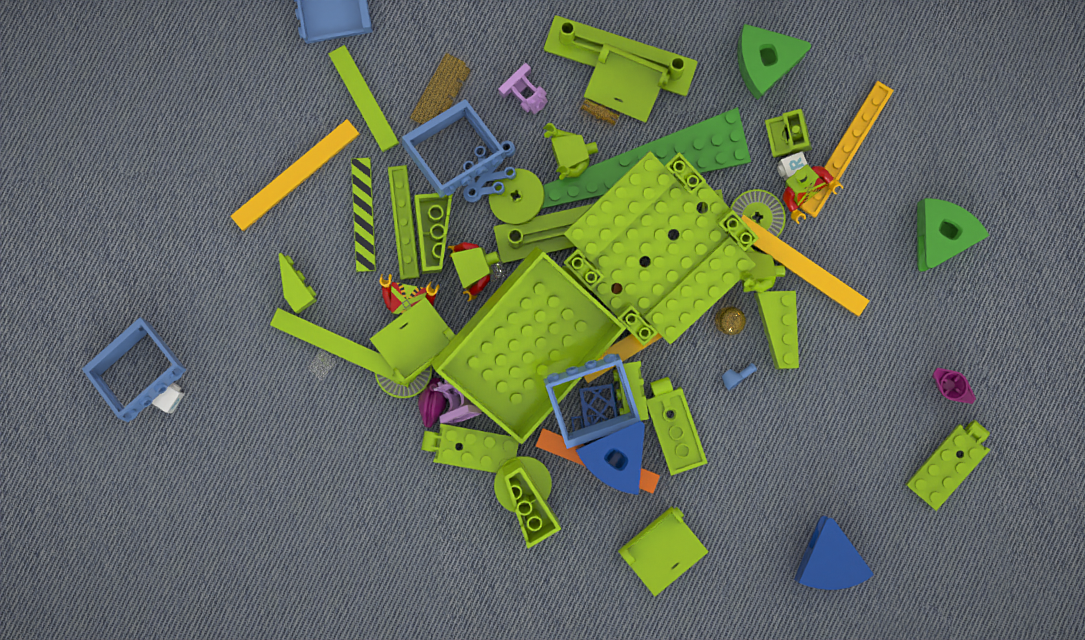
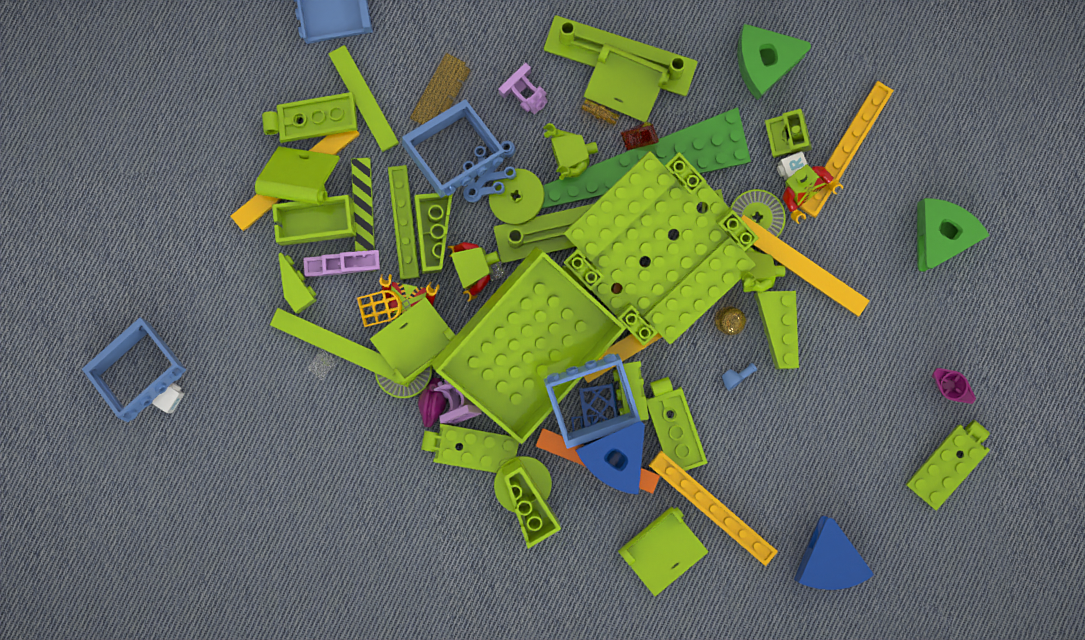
none -> lime door [255,146,340,205]
none -> lime hinge [262,92,358,143]
none -> lime piece [272,195,357,246]
none -> lavender slope [303,250,380,277]
none -> yellow window [357,290,402,327]
none -> clear red slope [621,122,659,150]
none -> yellow tile [648,450,778,566]

